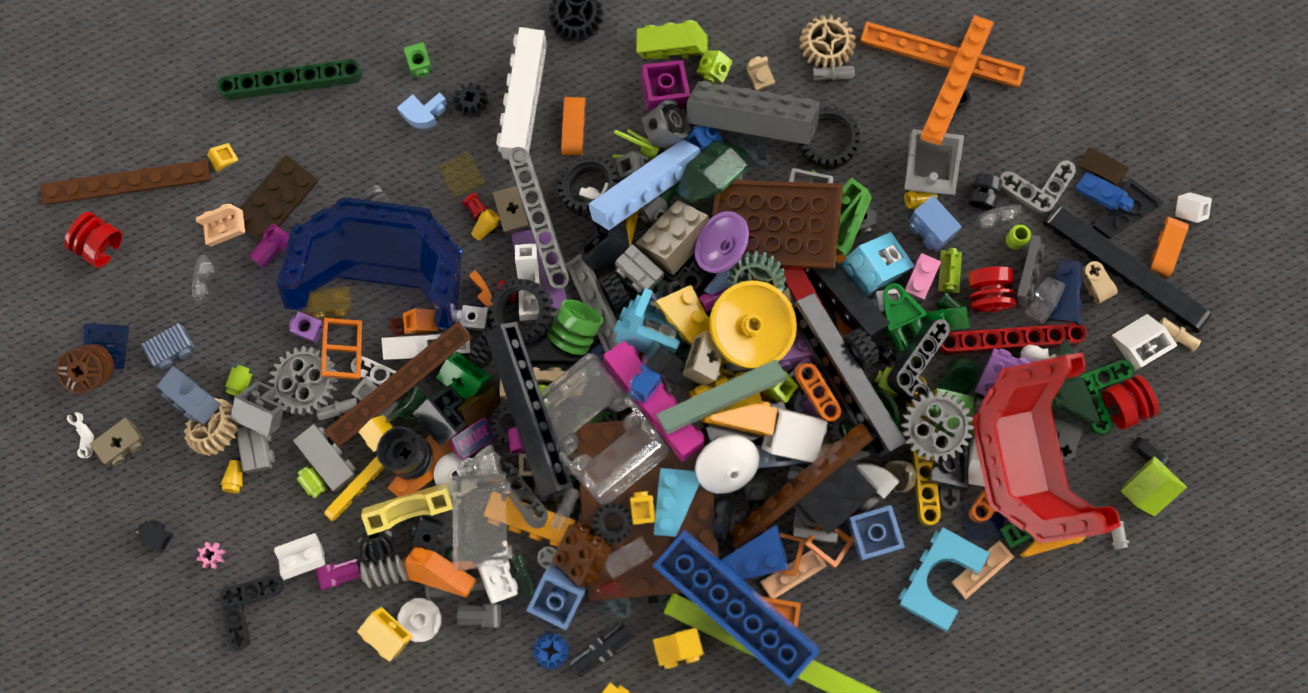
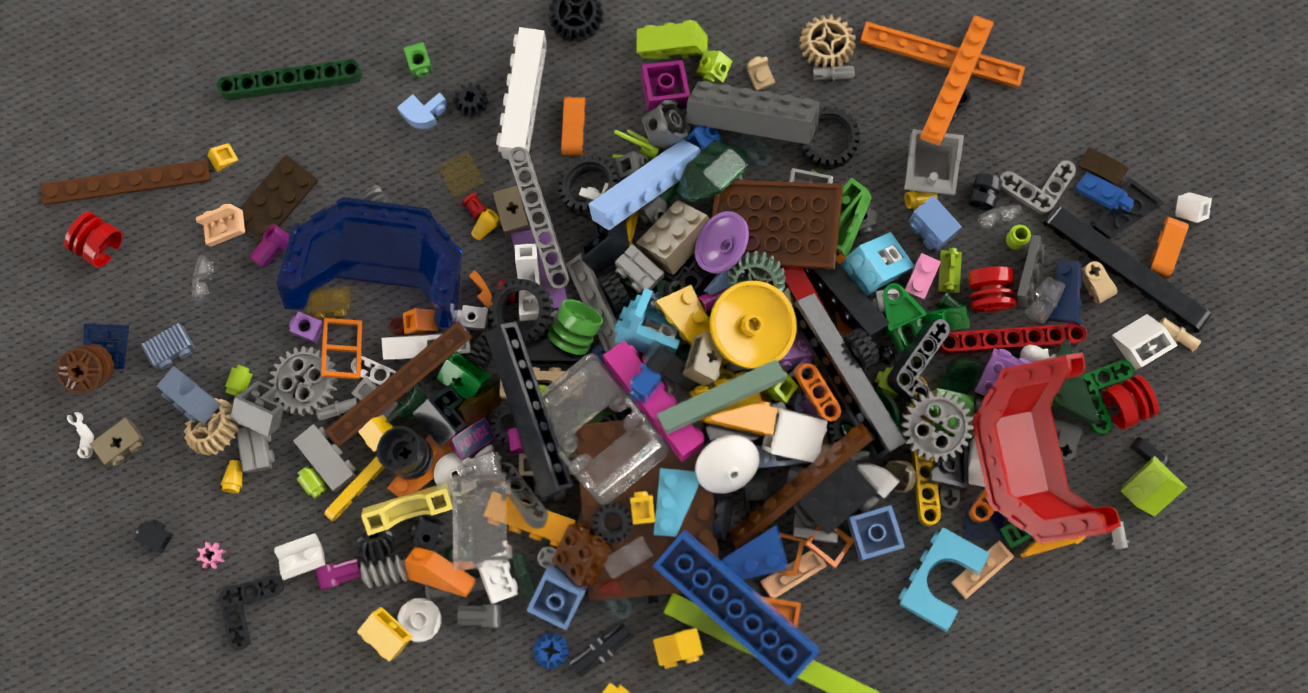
clear axle [551,488,581,530] -> none

